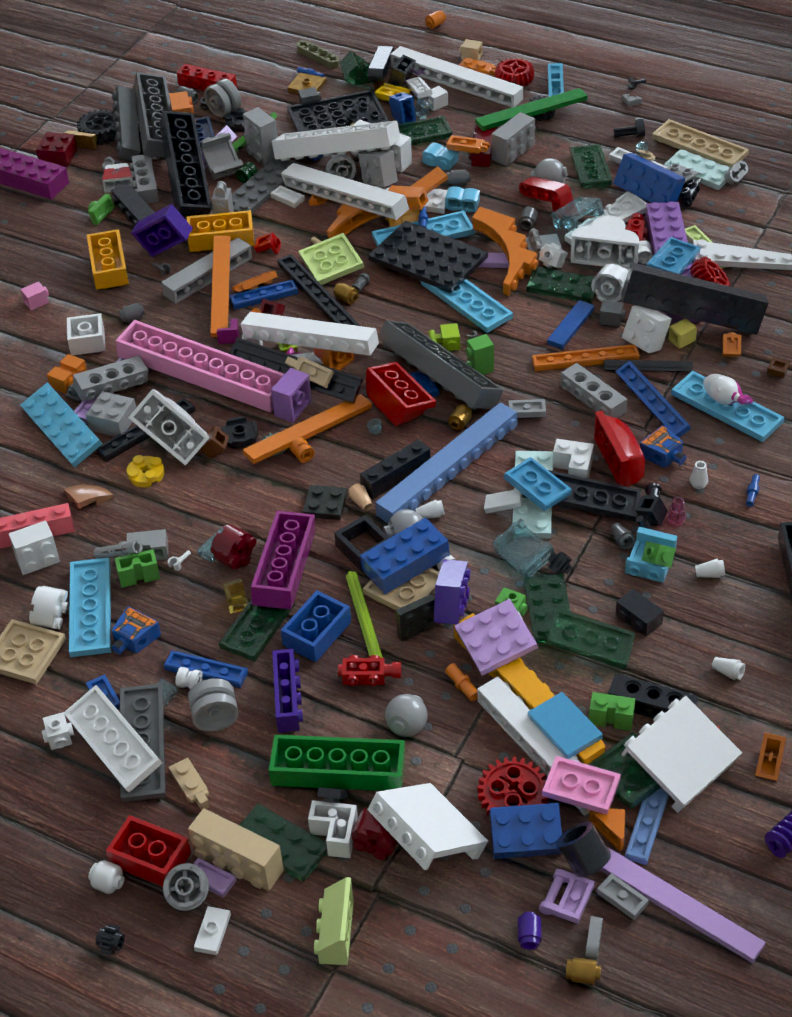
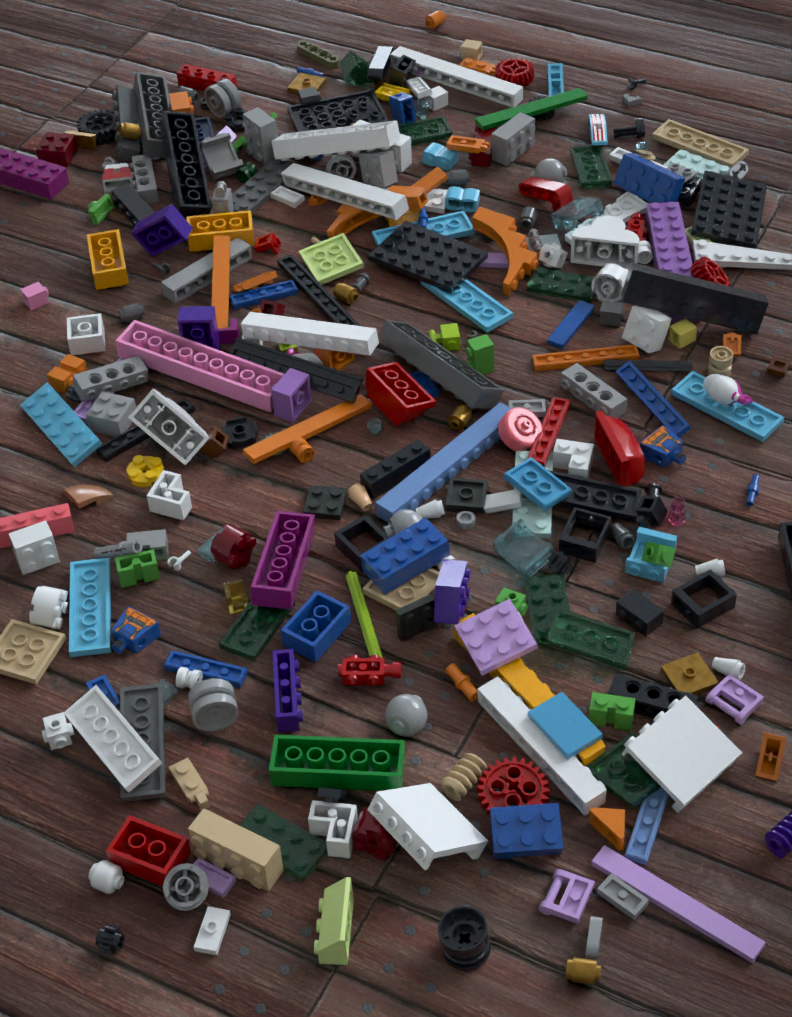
tan hinge [285,357,334,388] -> none
dark purple brick [517,912,542,950] -> none
bright pink plate [542,756,621,815] -> none
black piece [557,822,611,877] -> none
dark azure tile [646,237,701,274] -> none
white cone [689,461,709,489] -> none
none -> pearl gold brick [118,122,142,140]
none -> white brick [147,470,192,520]
none -> dark purple brick [177,306,221,350]
none -> black wheel [438,906,492,971]
none -> tan piece [441,753,488,801]
none -> pearl dark grey plate [445,477,488,513]
none -> light grey tile [456,511,475,529]
none -> coral wheel [498,407,543,451]
none -> red tile [527,397,571,468]
none -> black window [559,507,612,563]
none -> slope [589,114,608,145]
none -> pearl gold plate [661,652,719,695]
none -> black window [671,569,737,629]
none -> black plate [691,170,768,249]
none -> lavender plate [705,674,764,725]
none -> tan wheel [708,346,733,377]

